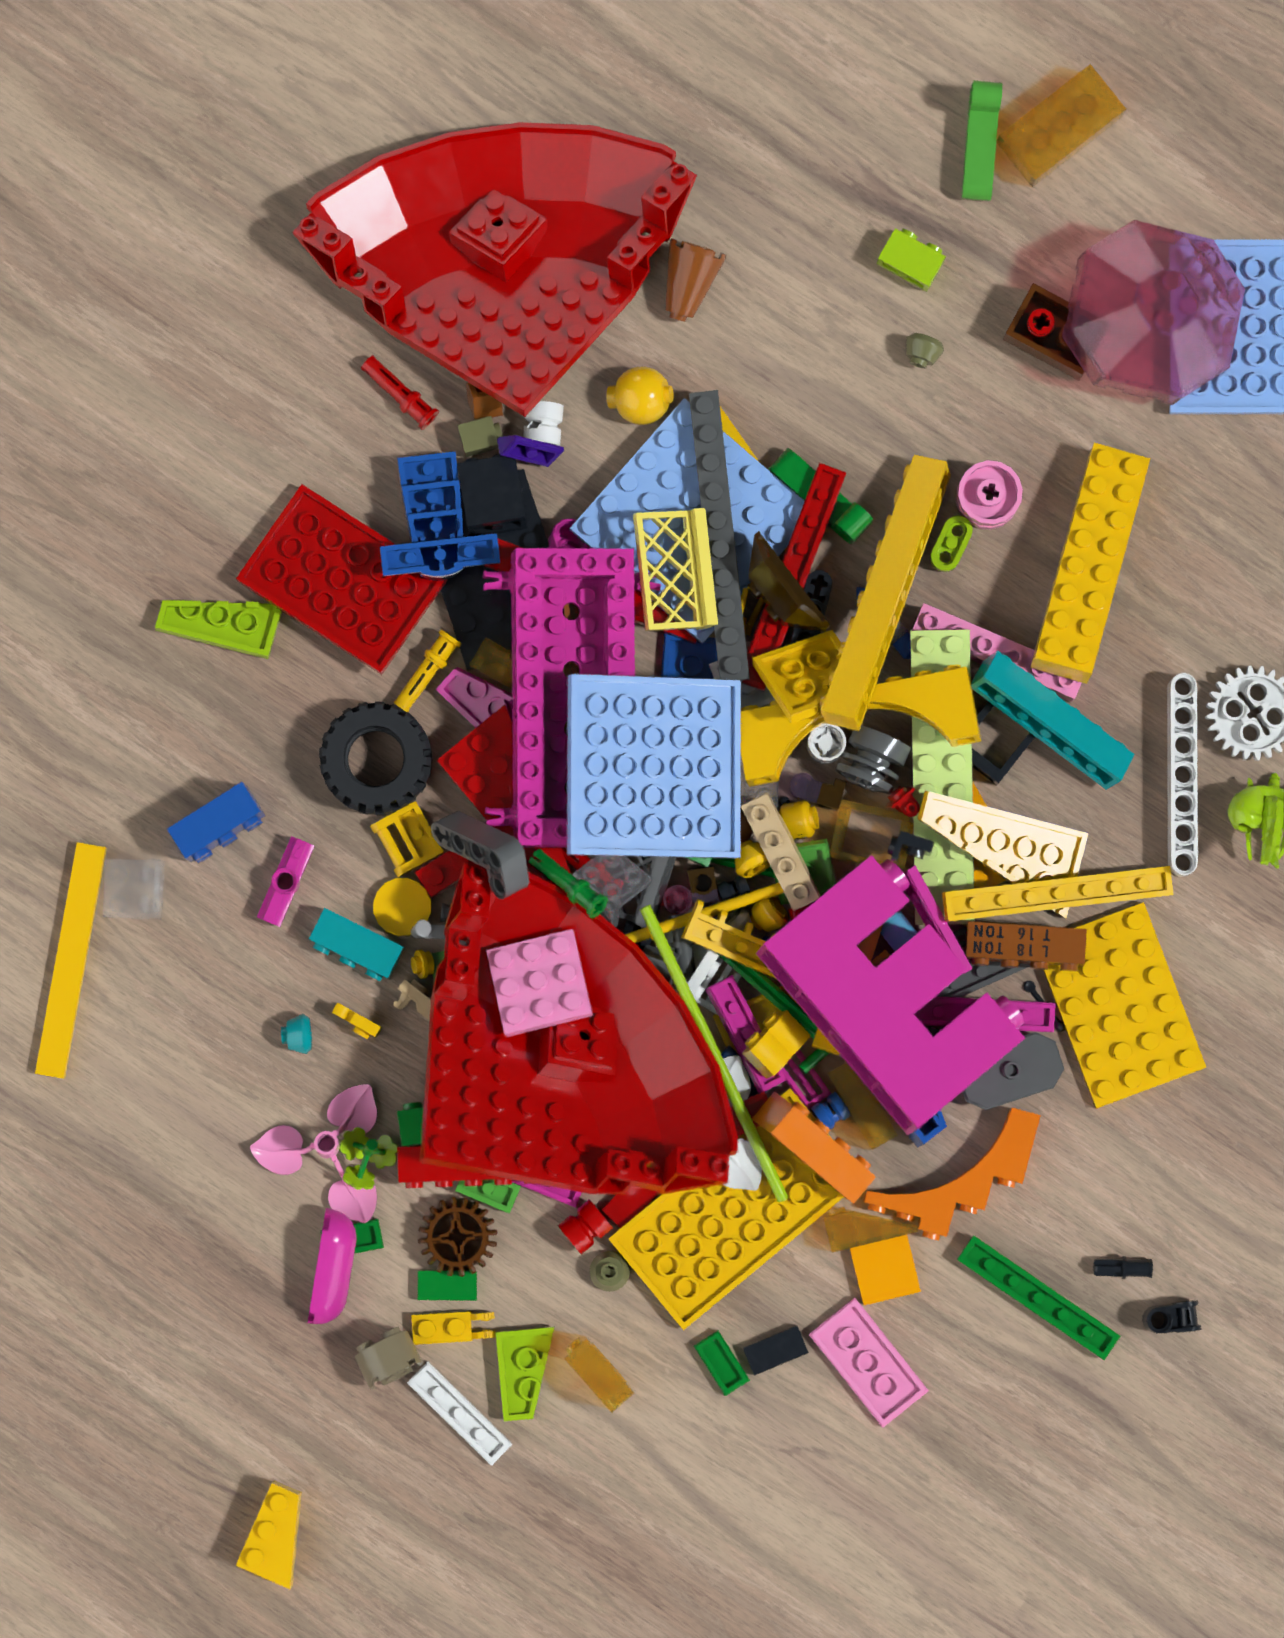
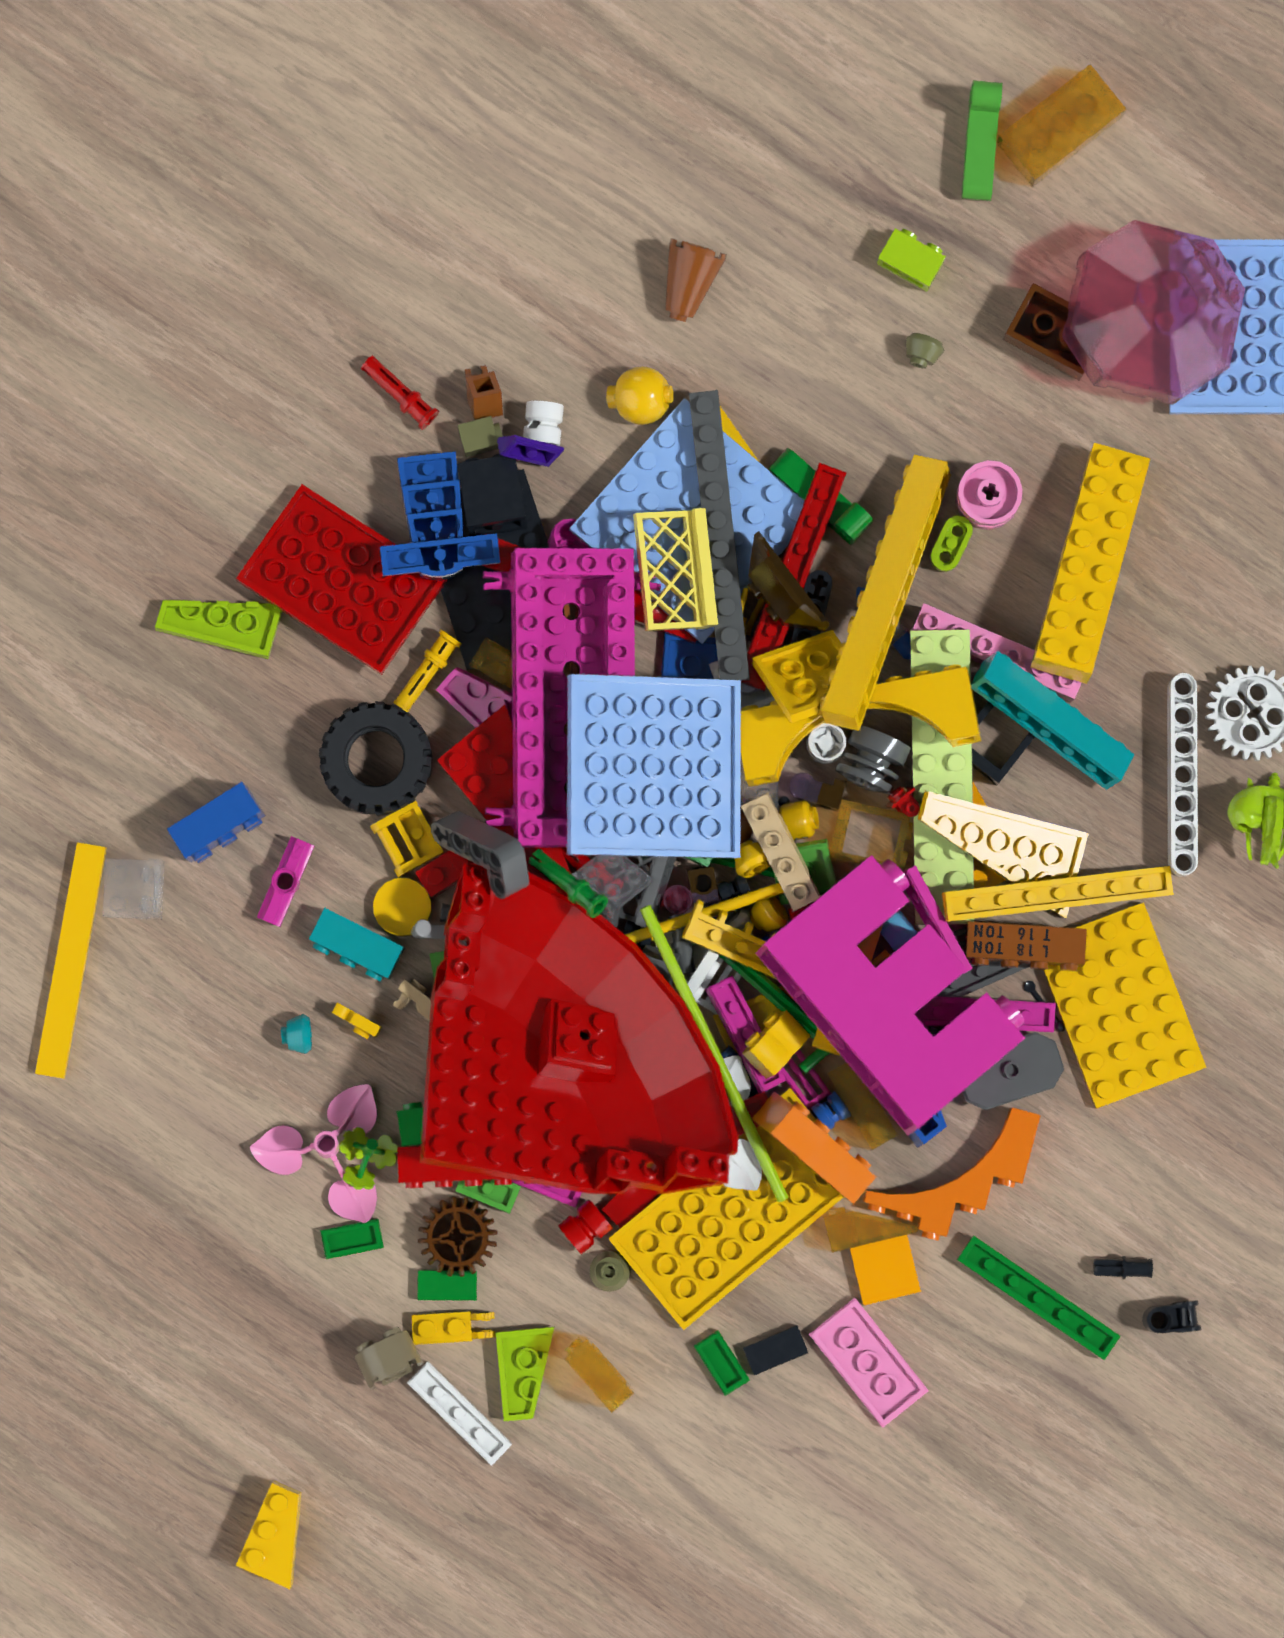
red panel [292,122,697,417] -> none
dark pink brick [307,1208,357,1325] -> none
yellow plate [411,949,434,979] -> none
bright pink plate [486,929,593,1037] -> none
black bracket [887,831,934,864] -> none
red bush [1027,308,1055,337] -> none

